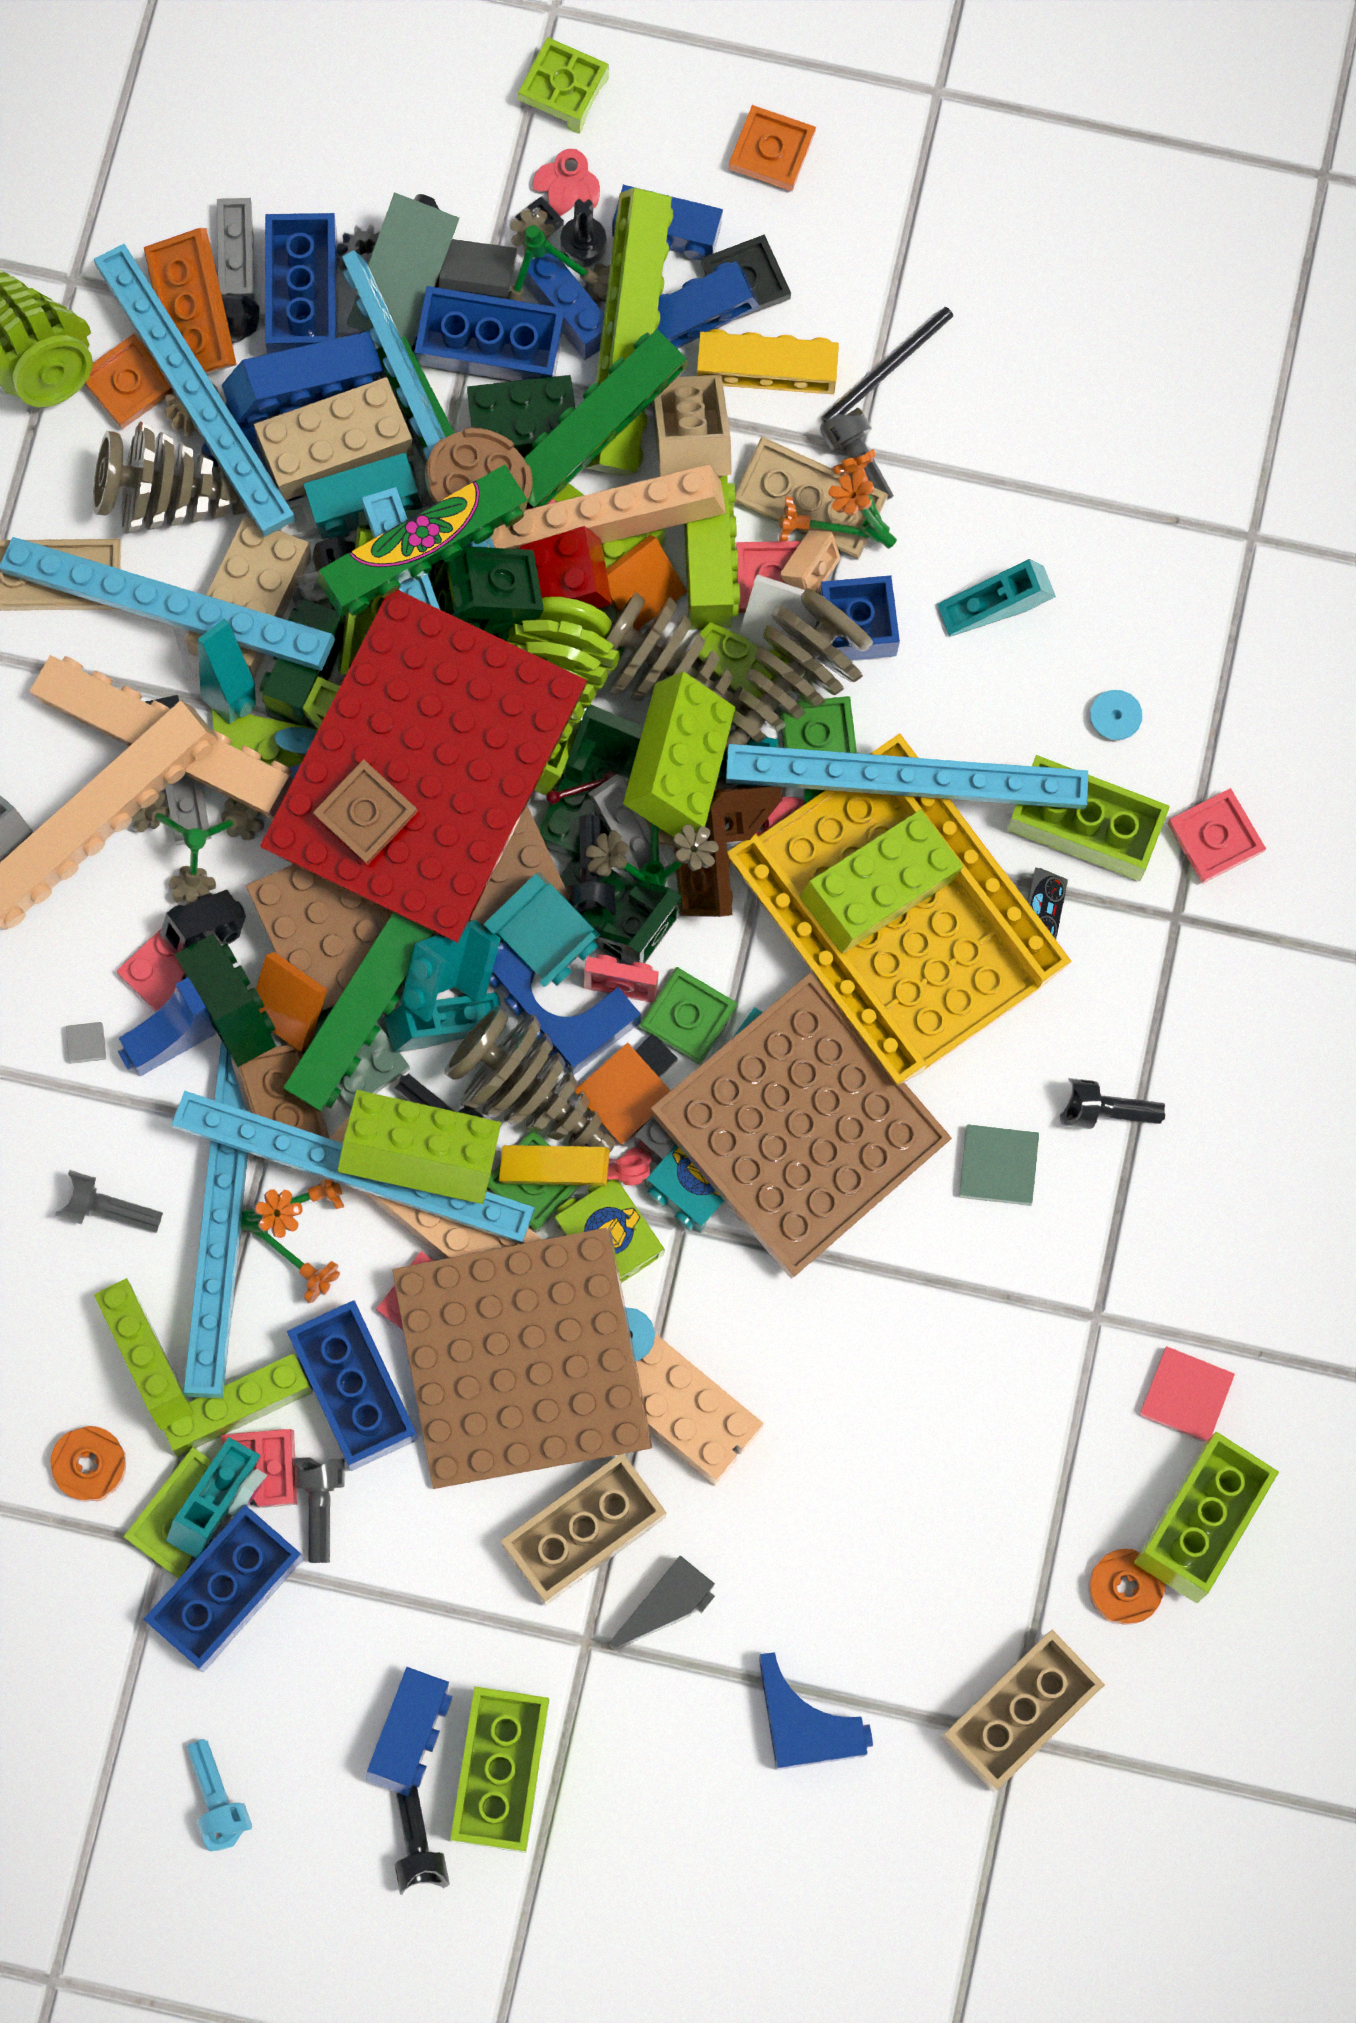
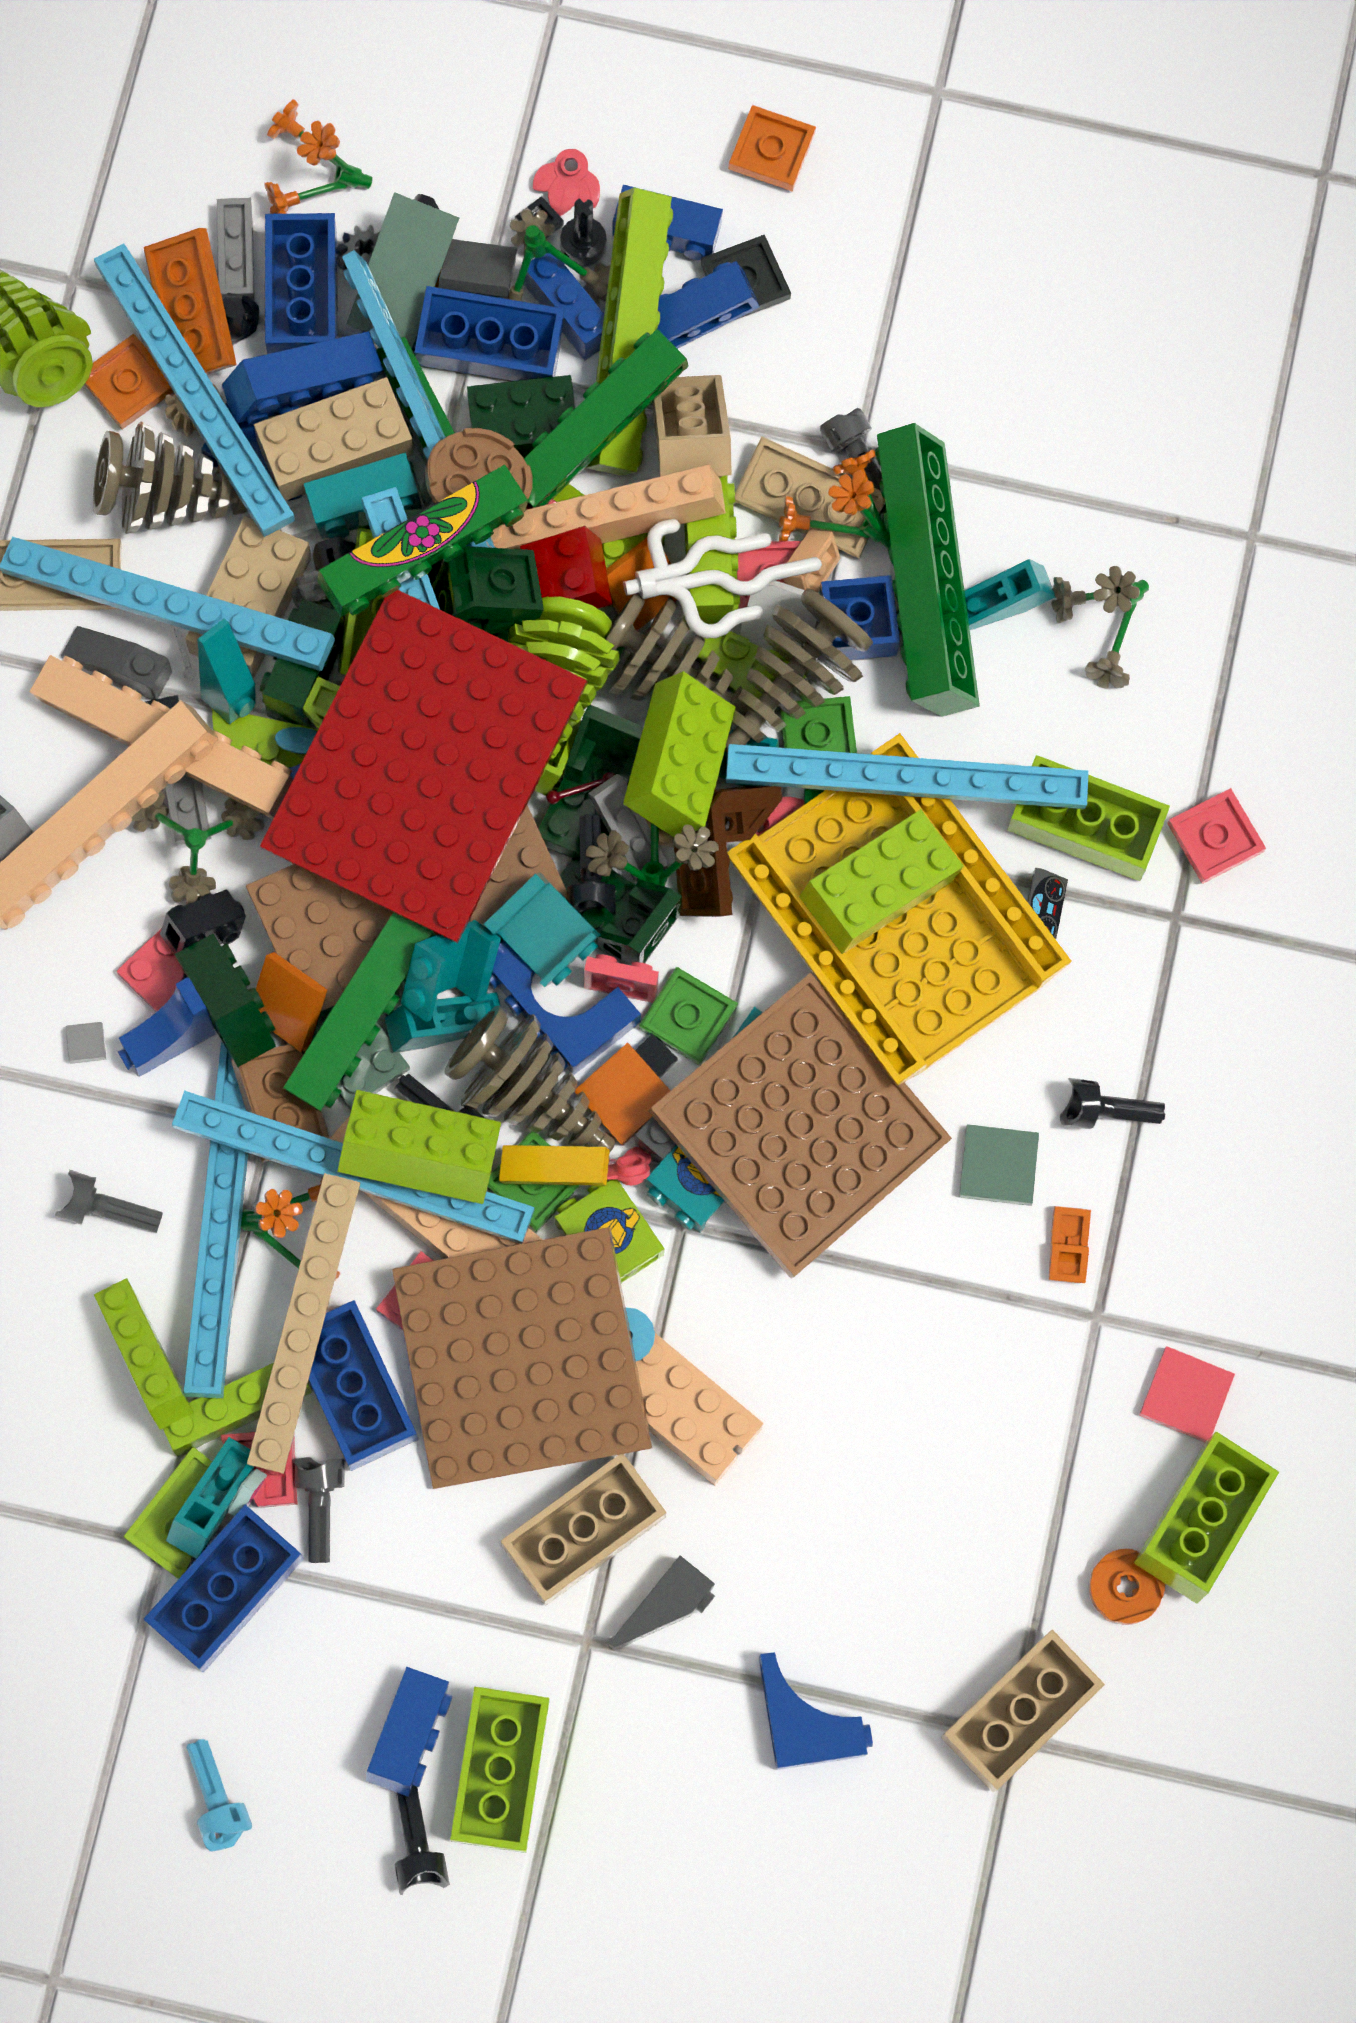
orange plate [50,1426,126,1502] -> none
medium nougat plate [313,759,418,865] -> none
lime piece [518,37,609,134] -> none
yellow brick [697,329,839,395] -> none
black piece [821,306,954,423] -> none
medium azure piece [1090,690,1143,740] -> none
none -> dark grey slope [61,626,172,700]
none -> tan plate [247,1173,361,1474]
none -> orange plant [264,99,373,214]
none -> white plant [623,519,822,639]
none -> green brick [875,423,980,717]
none -> orange slope [1049,1206,1091,1284]
none -> dark tan plant [1051,566,1149,689]

